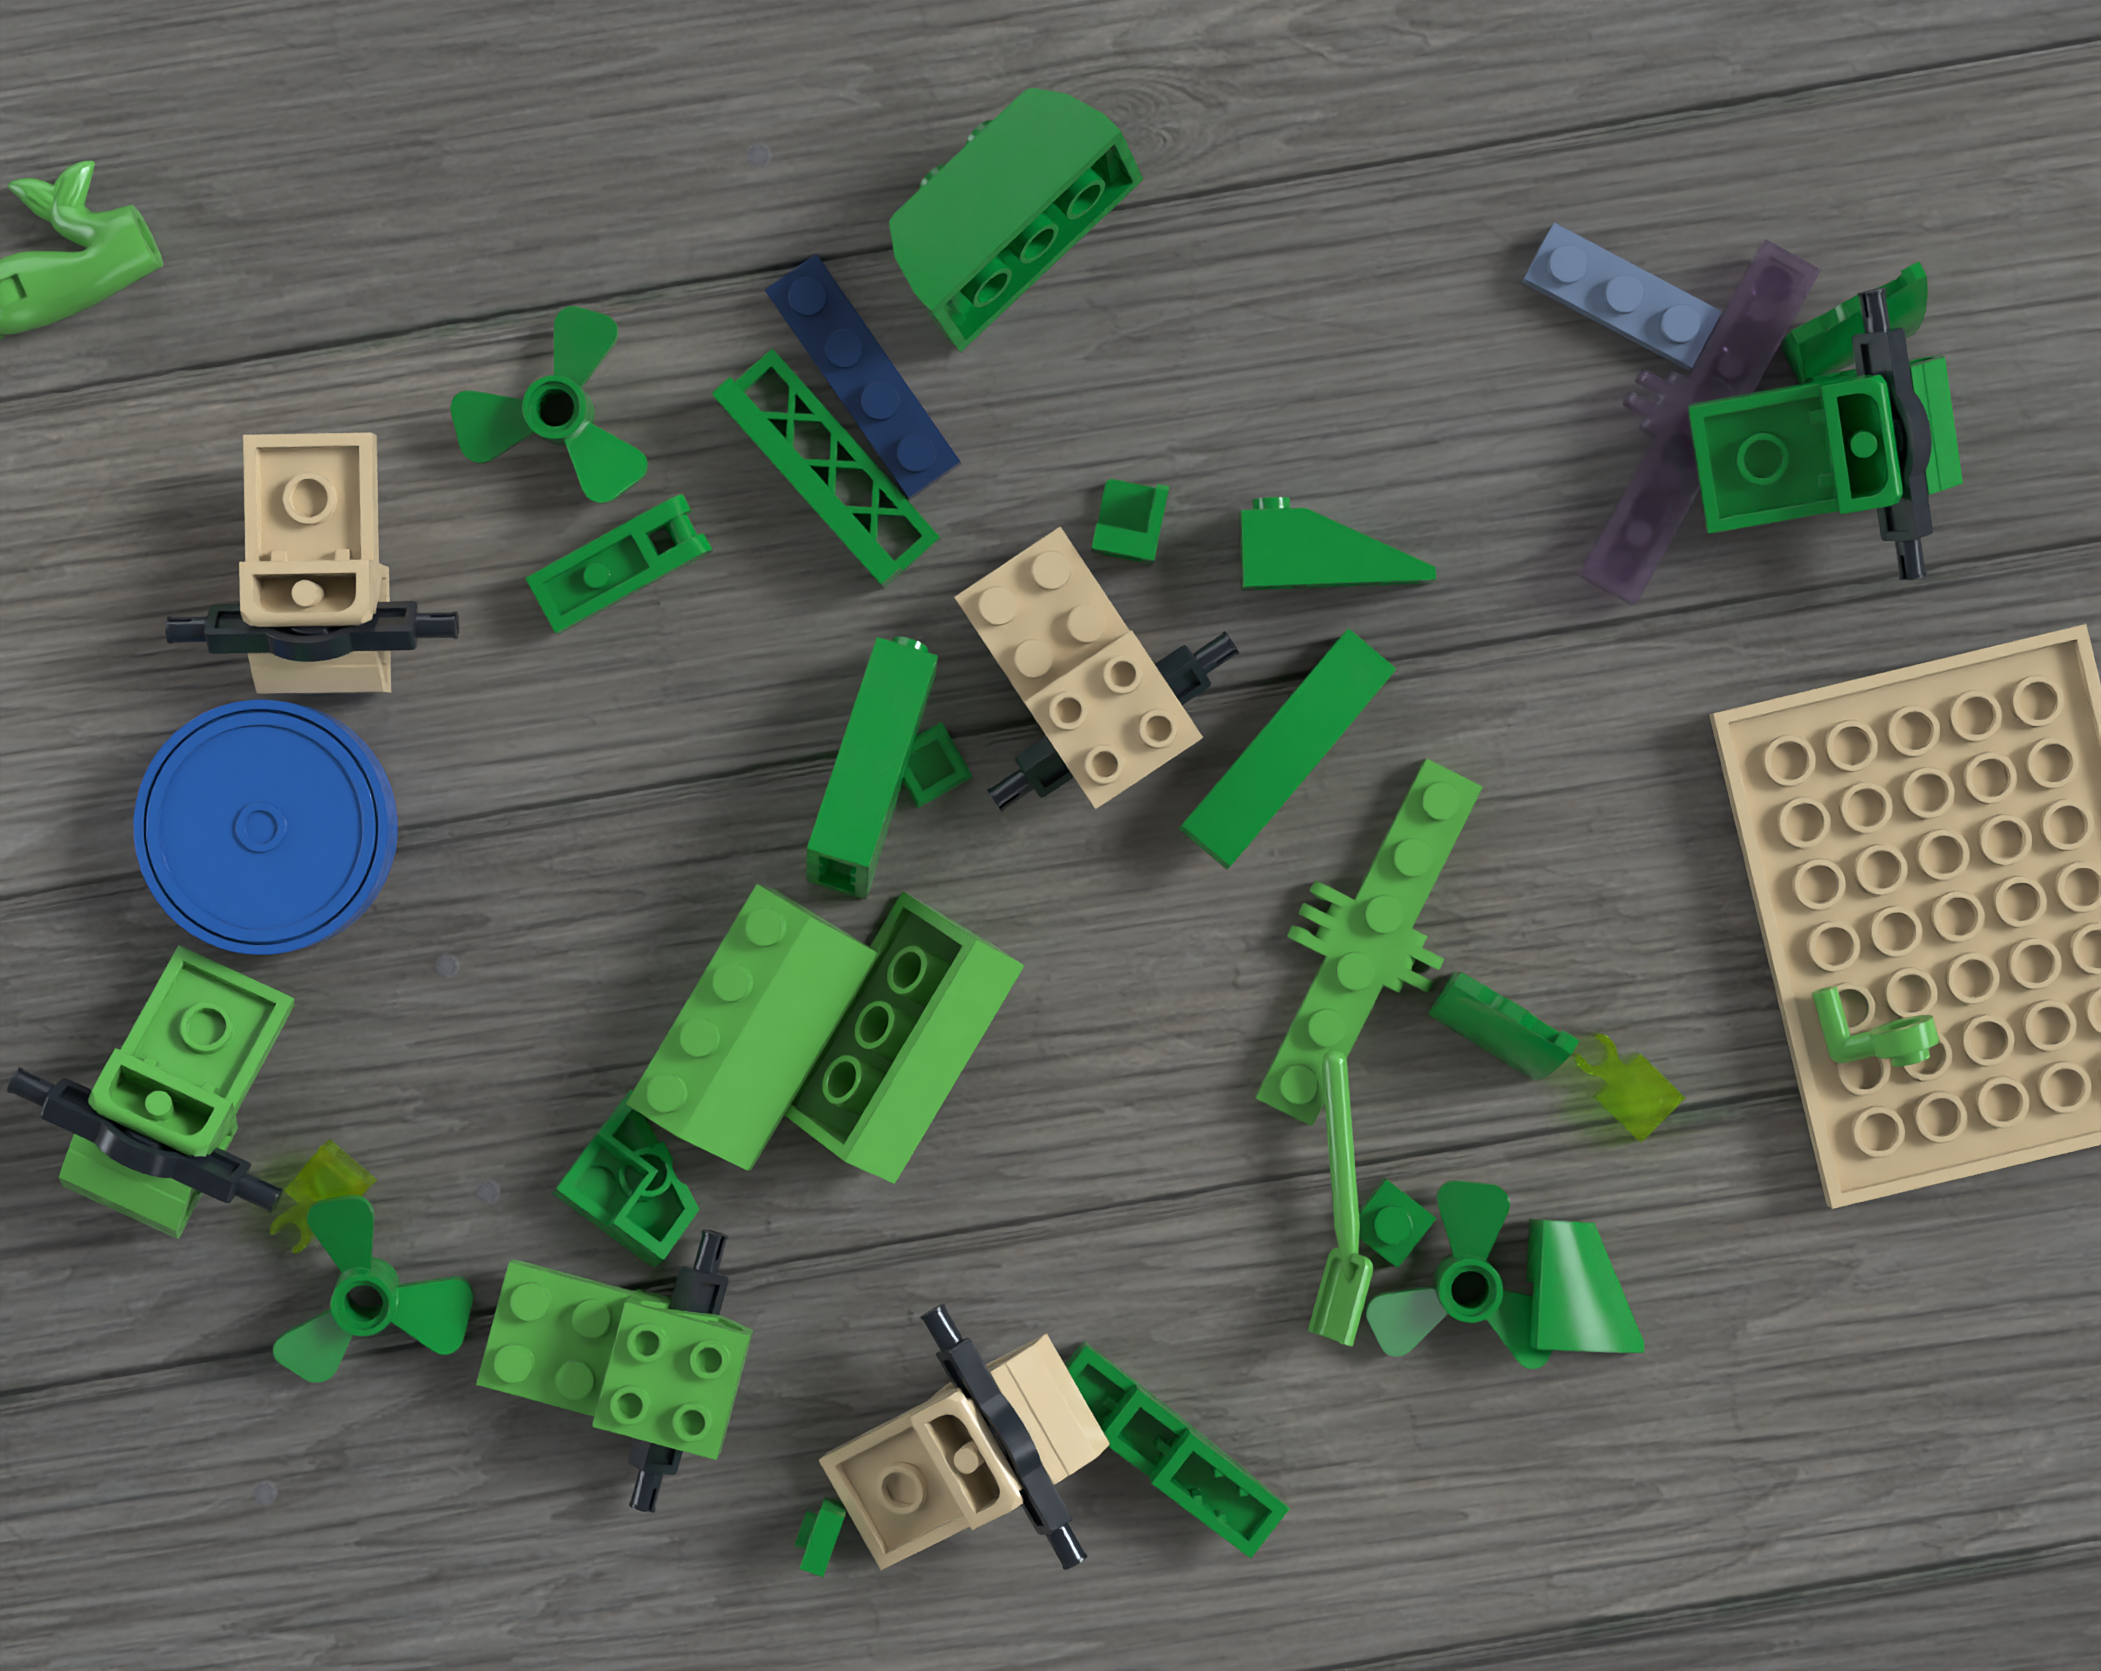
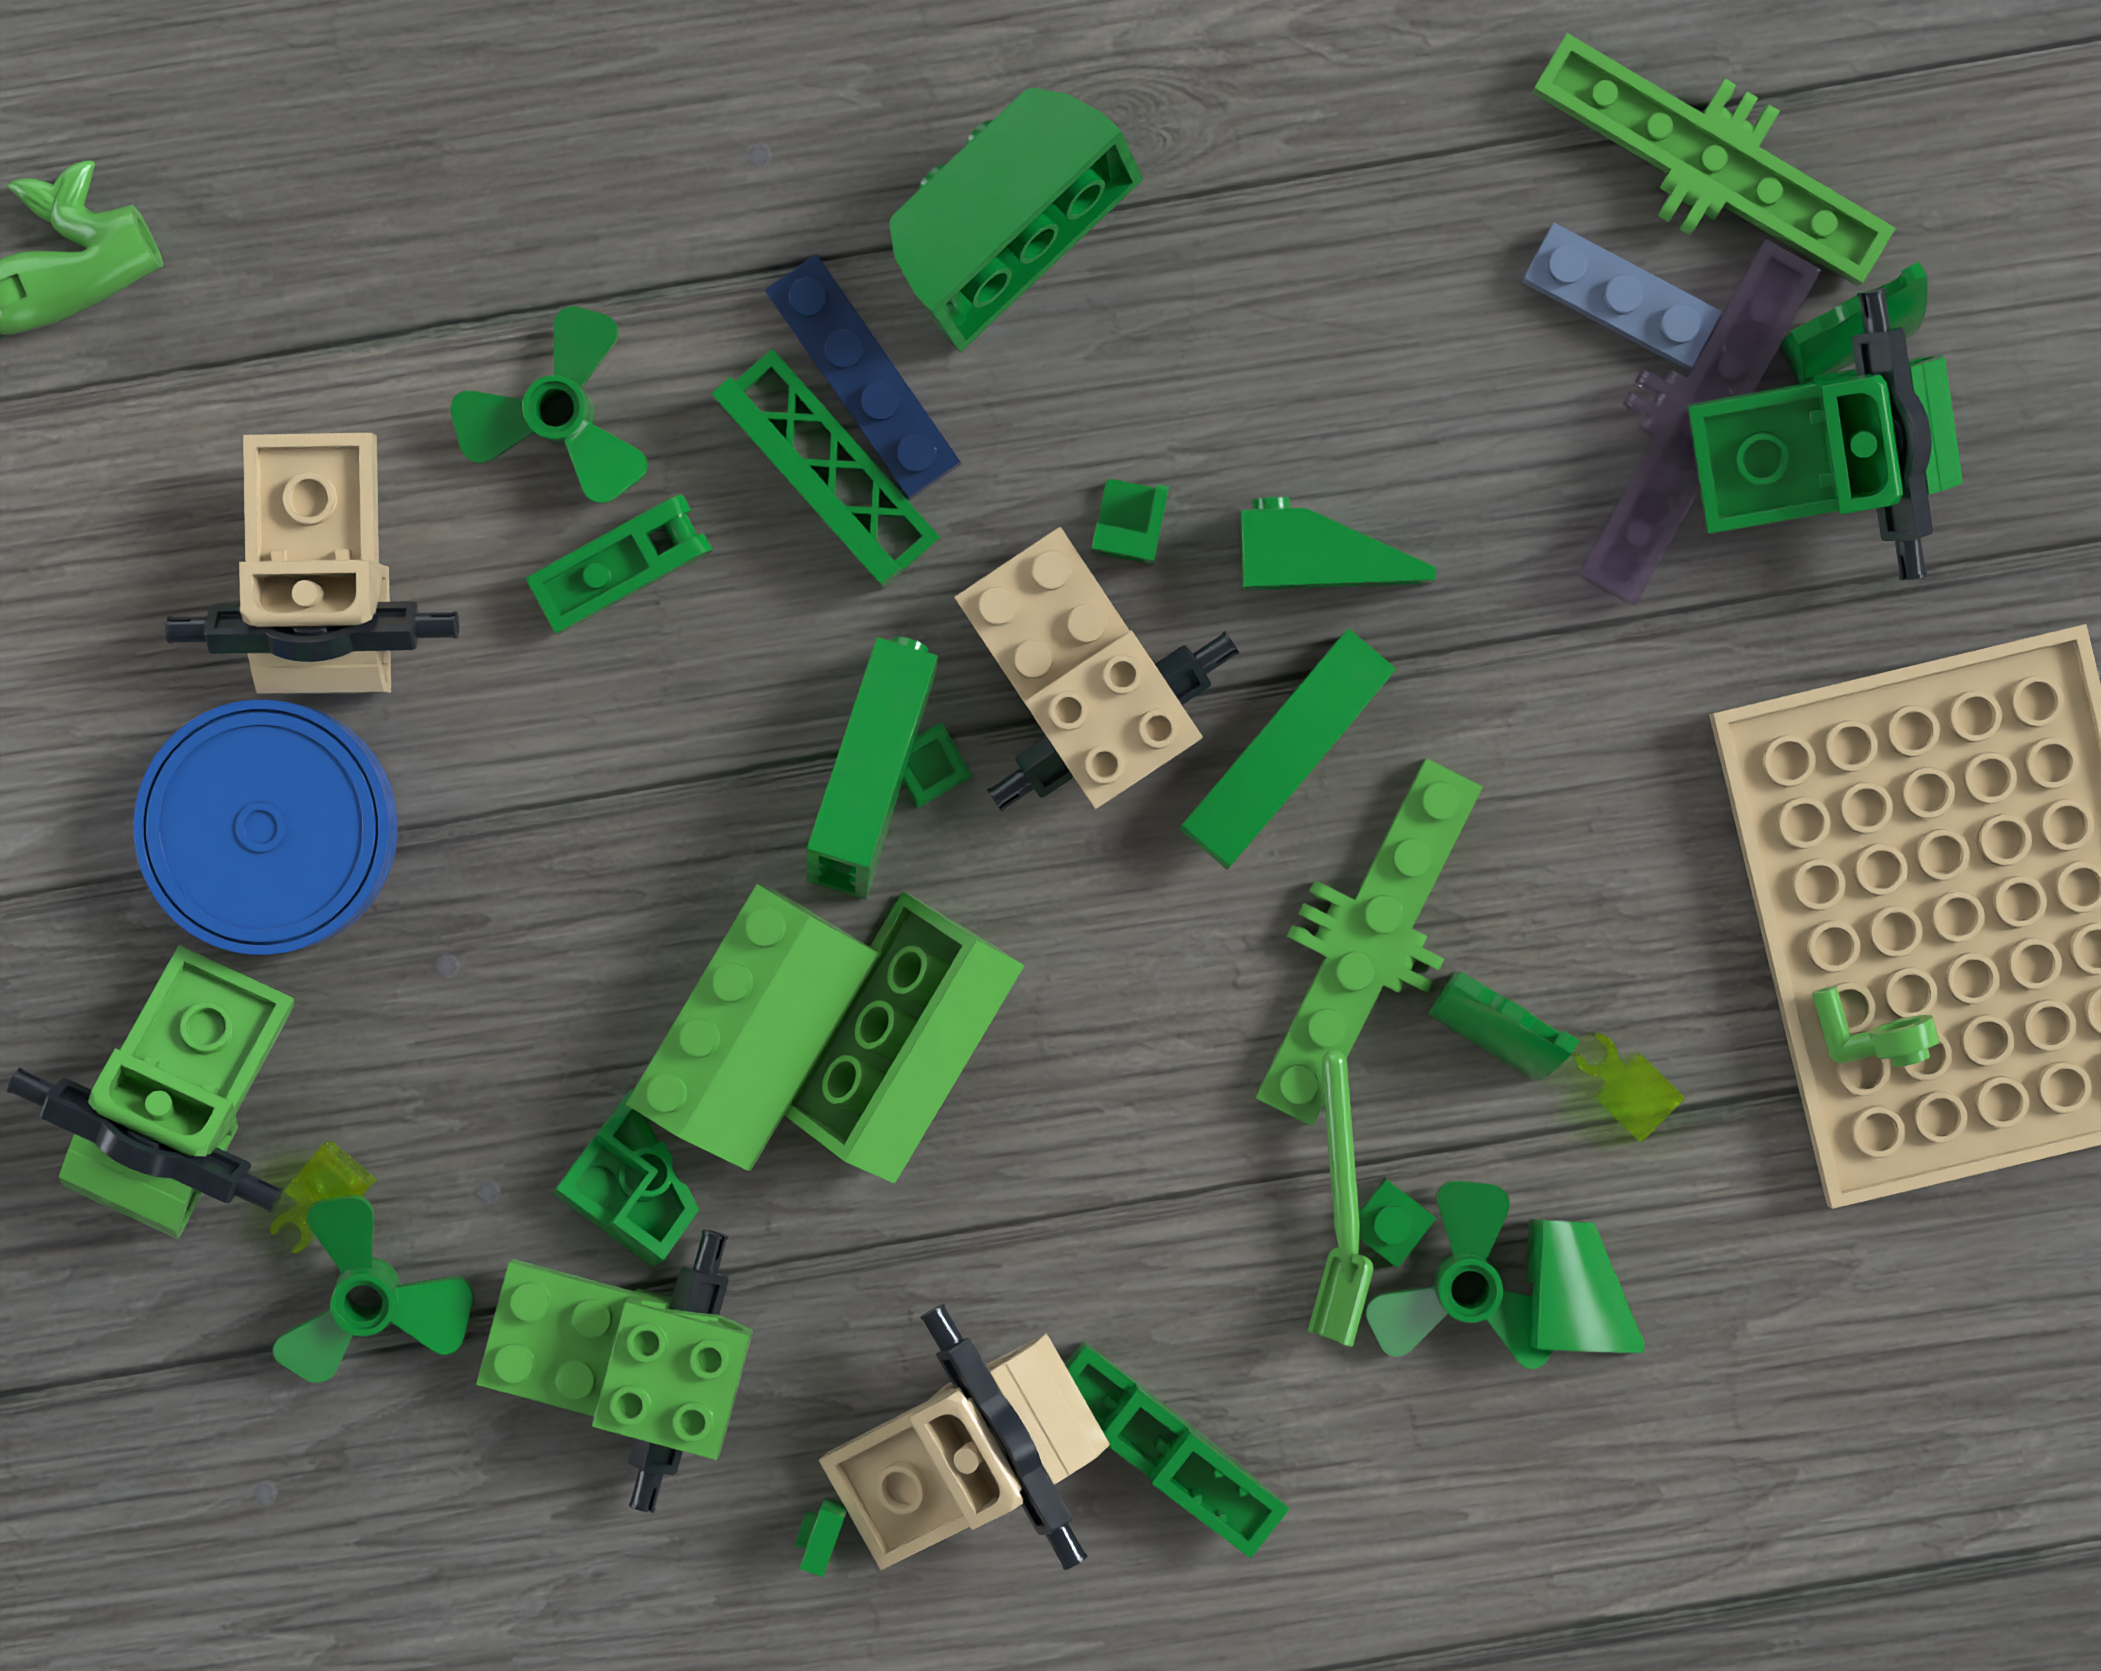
none -> bright green hinge [1531,33,1896,287]

